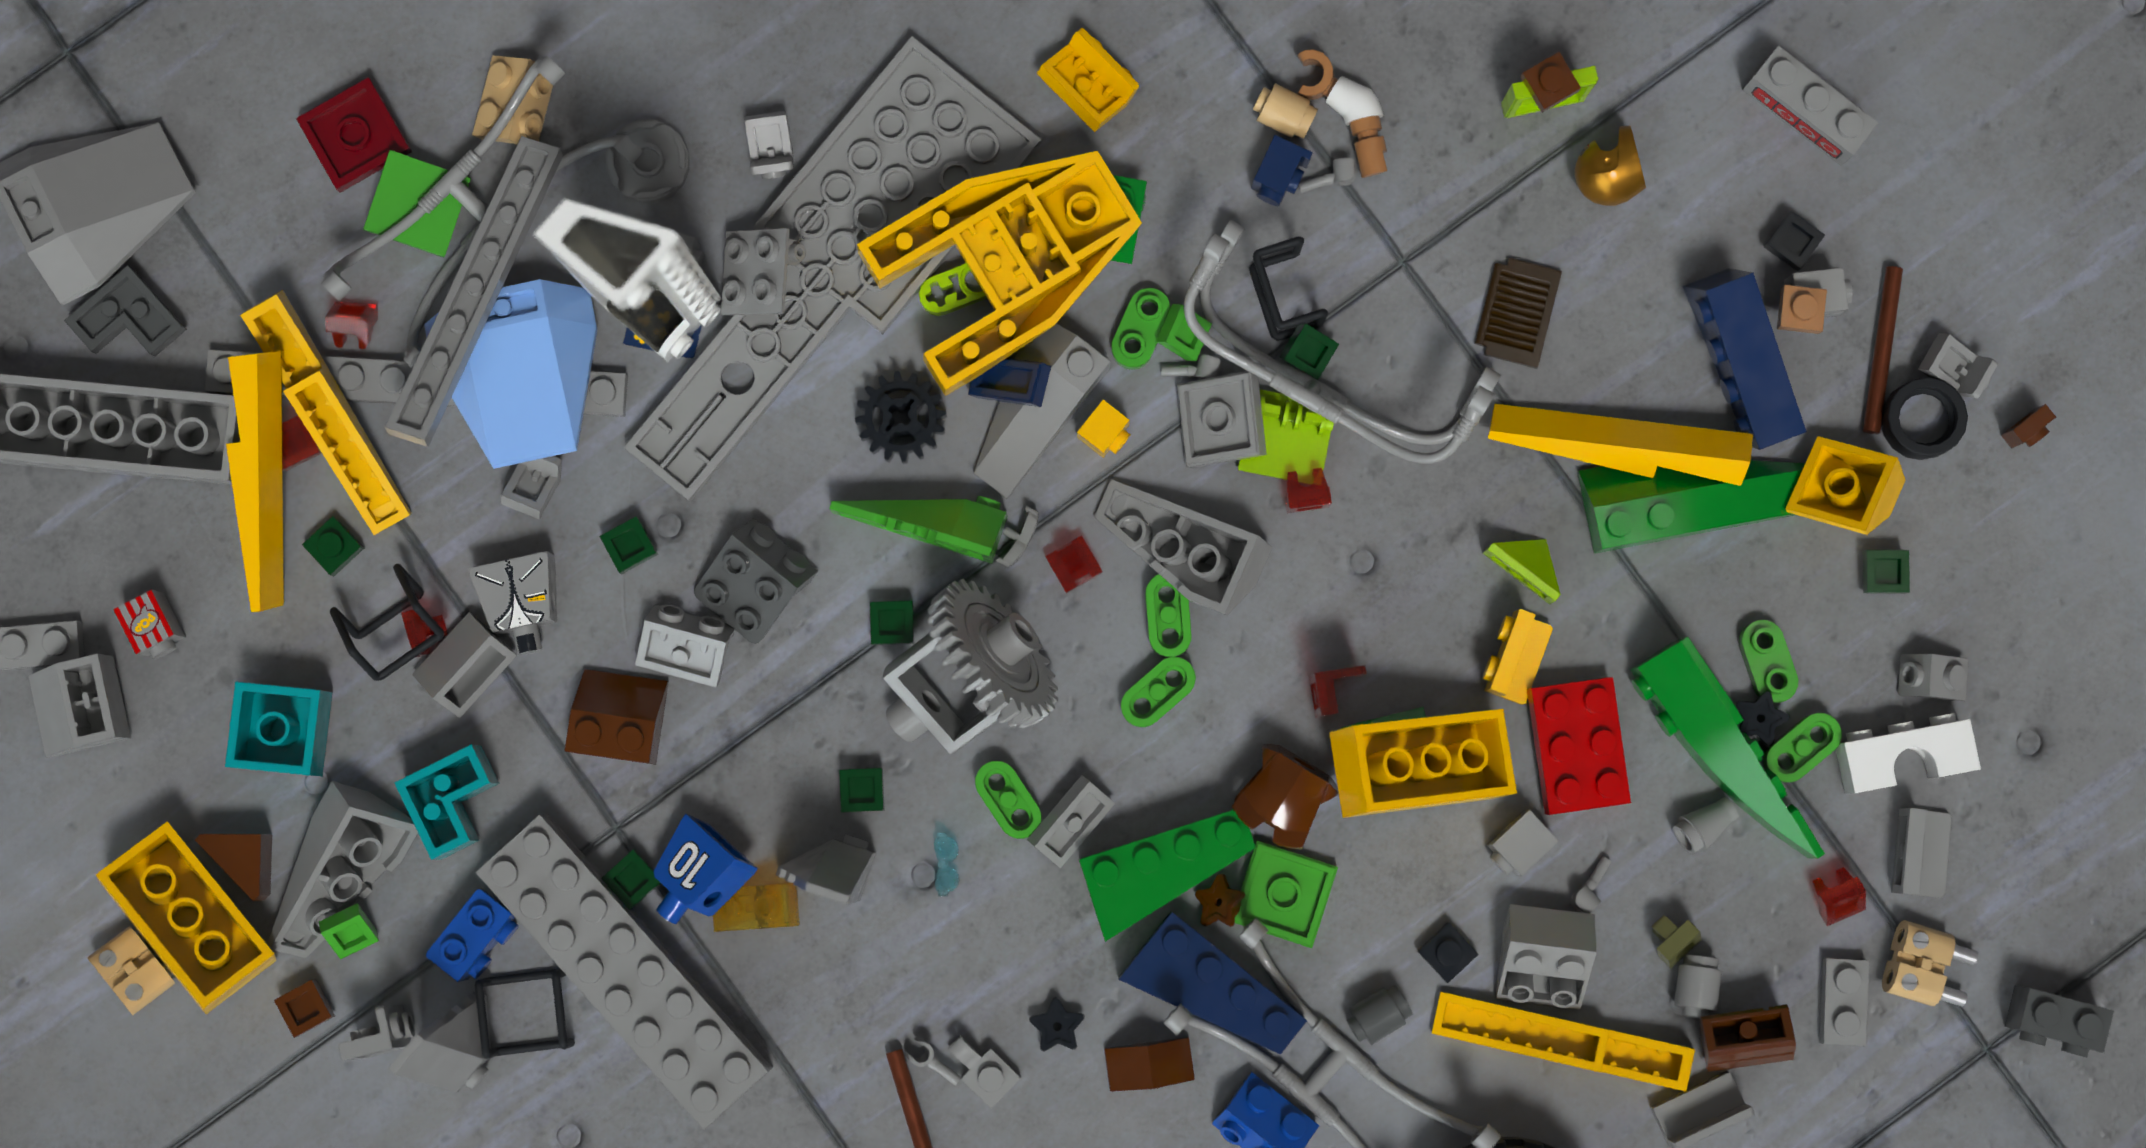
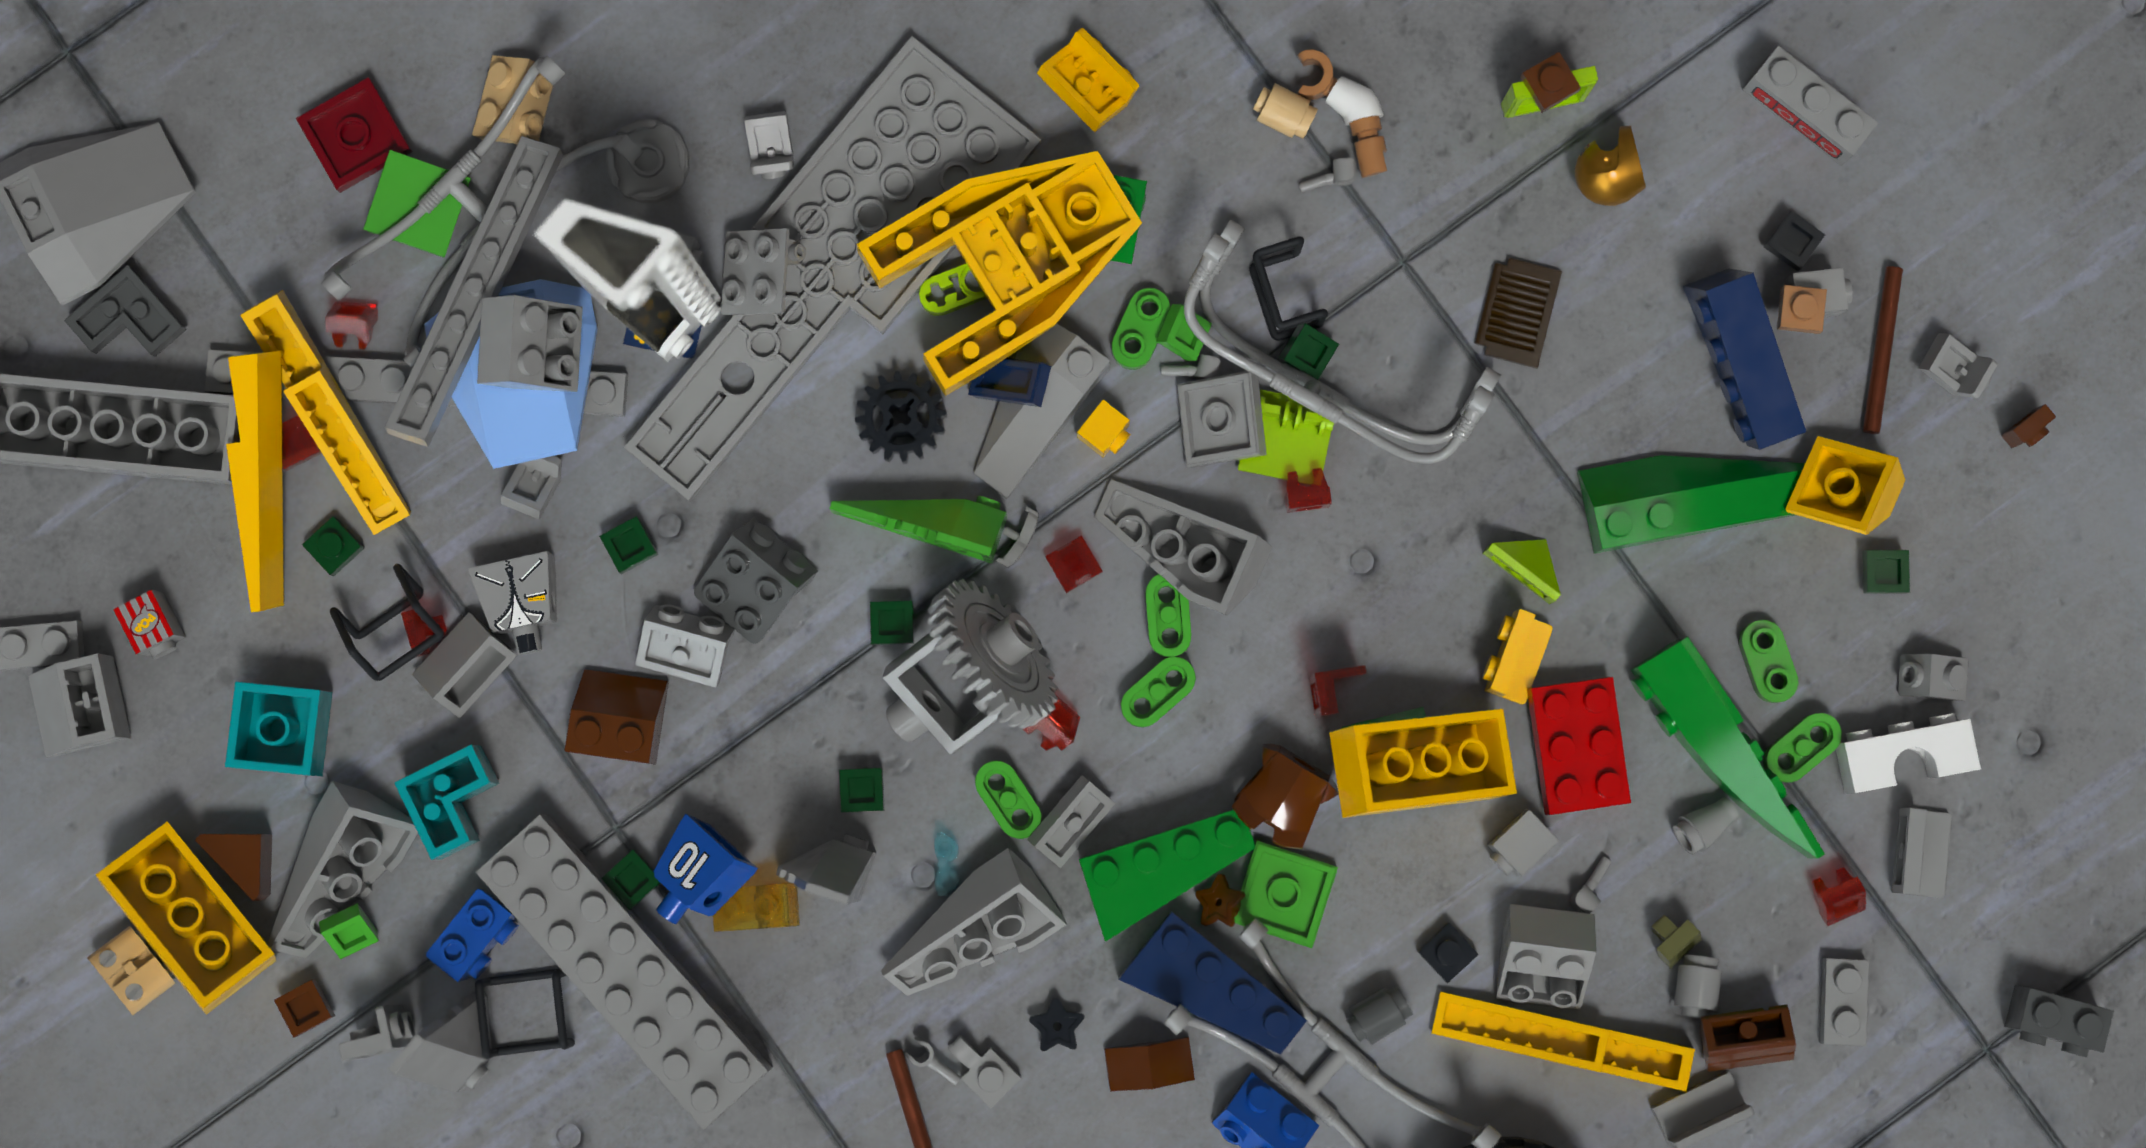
dark blue brick [1251,135,1313,206] -> none
yellow slope [1487,404,1753,486] -> none
black plate [1735,690,1790,745] -> none
black tyre [1881,377,1968,460] -> none
tan piece [1882,920,1978,1007] -> none
none -> light grey slope [477,295,583,392]
none -> light grey wedge [881,848,1067,996]
none -> clear red tile [1023,693,1080,751]

